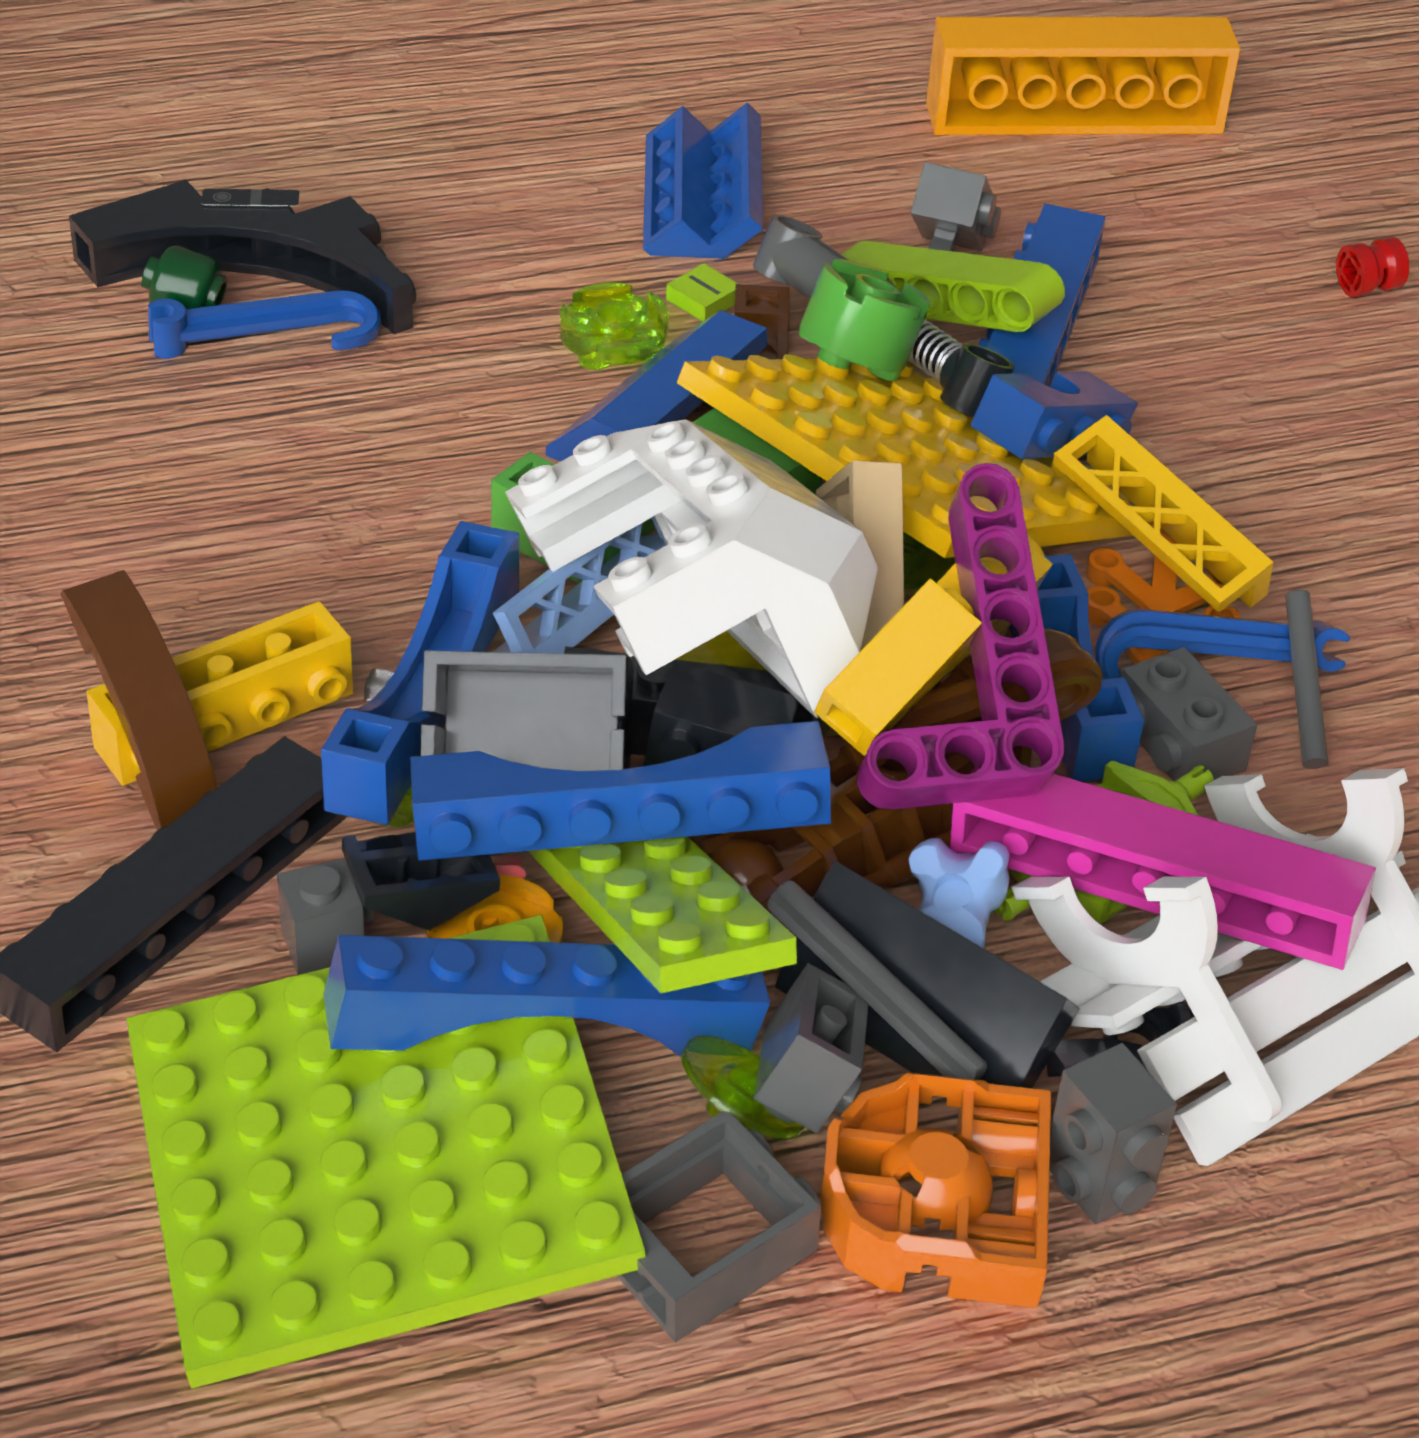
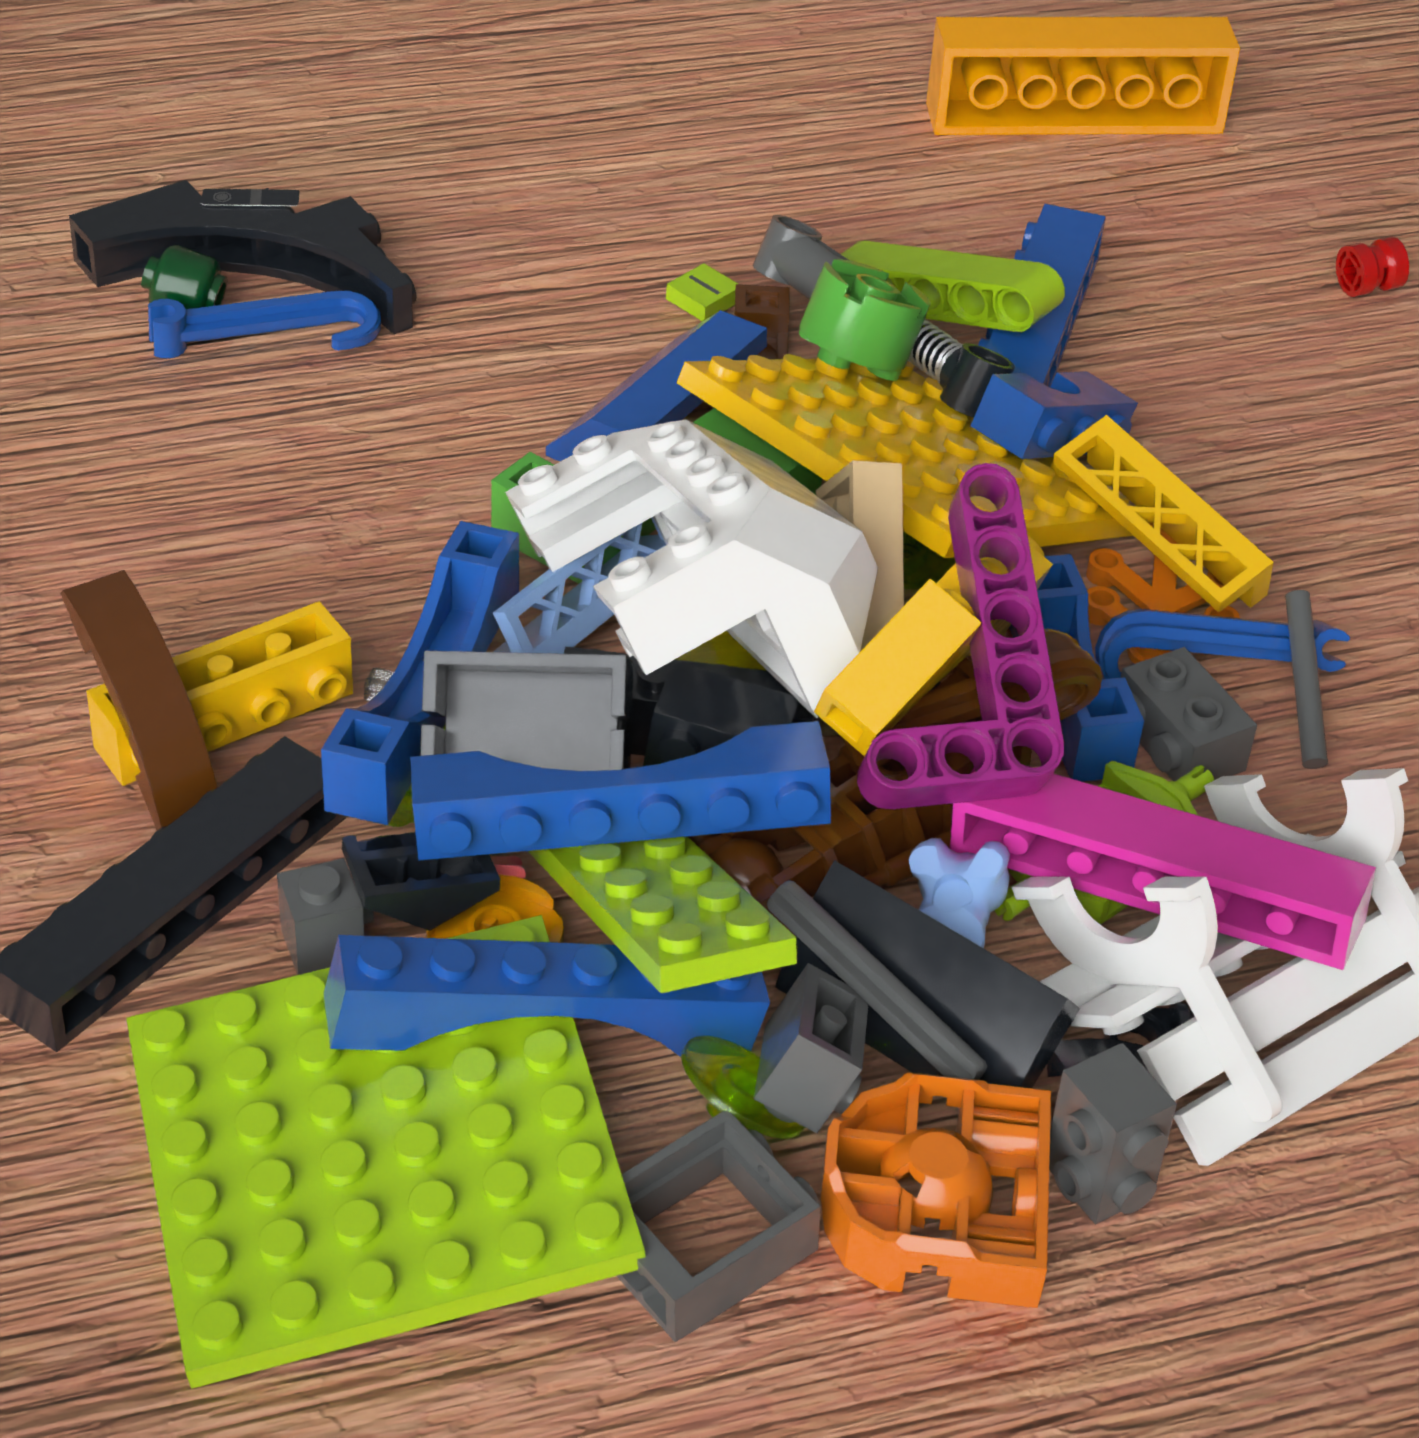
clear neon green plate [559,282,669,370] -> none
blue slope [643,103,763,259] -> none
brick [911,162,1001,252] -> none

